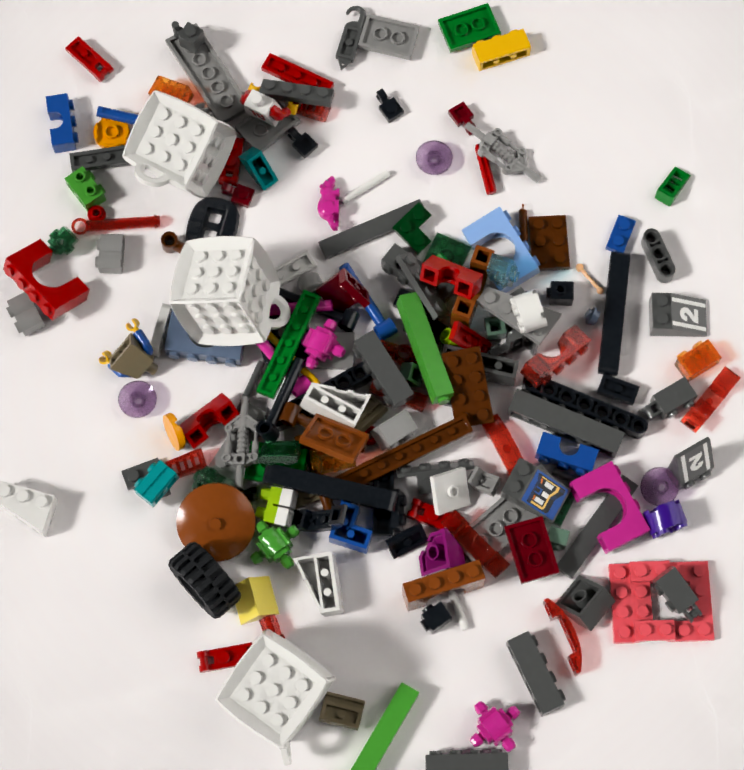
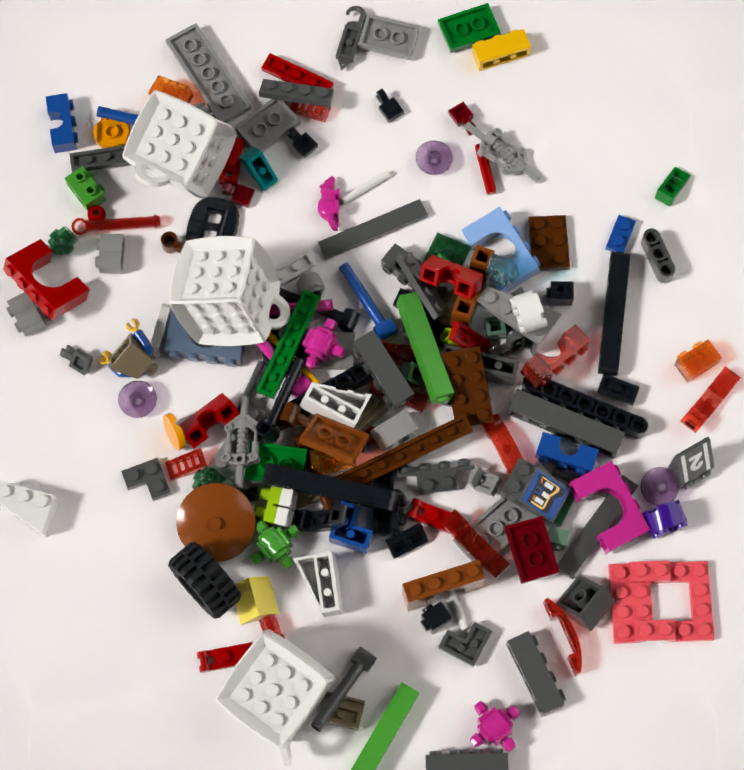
red plate [65,36,114,82] -> none
teal brick [134,460,179,508] -> none
dark grey brick [172,21,205,54] -> none
torso [240,83,299,127] -> none
clear green plate [258,441,304,466] -> none
dark red bracket [316,268,370,312] -> none
dark green plate [392,202,432,255] -> none
magenta slope [419,528,465,577] -> none
white plate [430,467,471,515] -> none
dark orange piece [519,204,528,242] -> none
light nougat hinge [576,264,604,294] -> none
sand blue plate [584,307,601,325] -> none
dark grey brick [641,377,698,421] -> none
dark grey slope [649,293,707,337] -> none
dark grey brick [652,566,703,623] -> none
none -> dark grey plate [59,345,94,375]
none -> dark grey piece [311,646,377,732]
none -> dark grey plate [438,622,492,667]

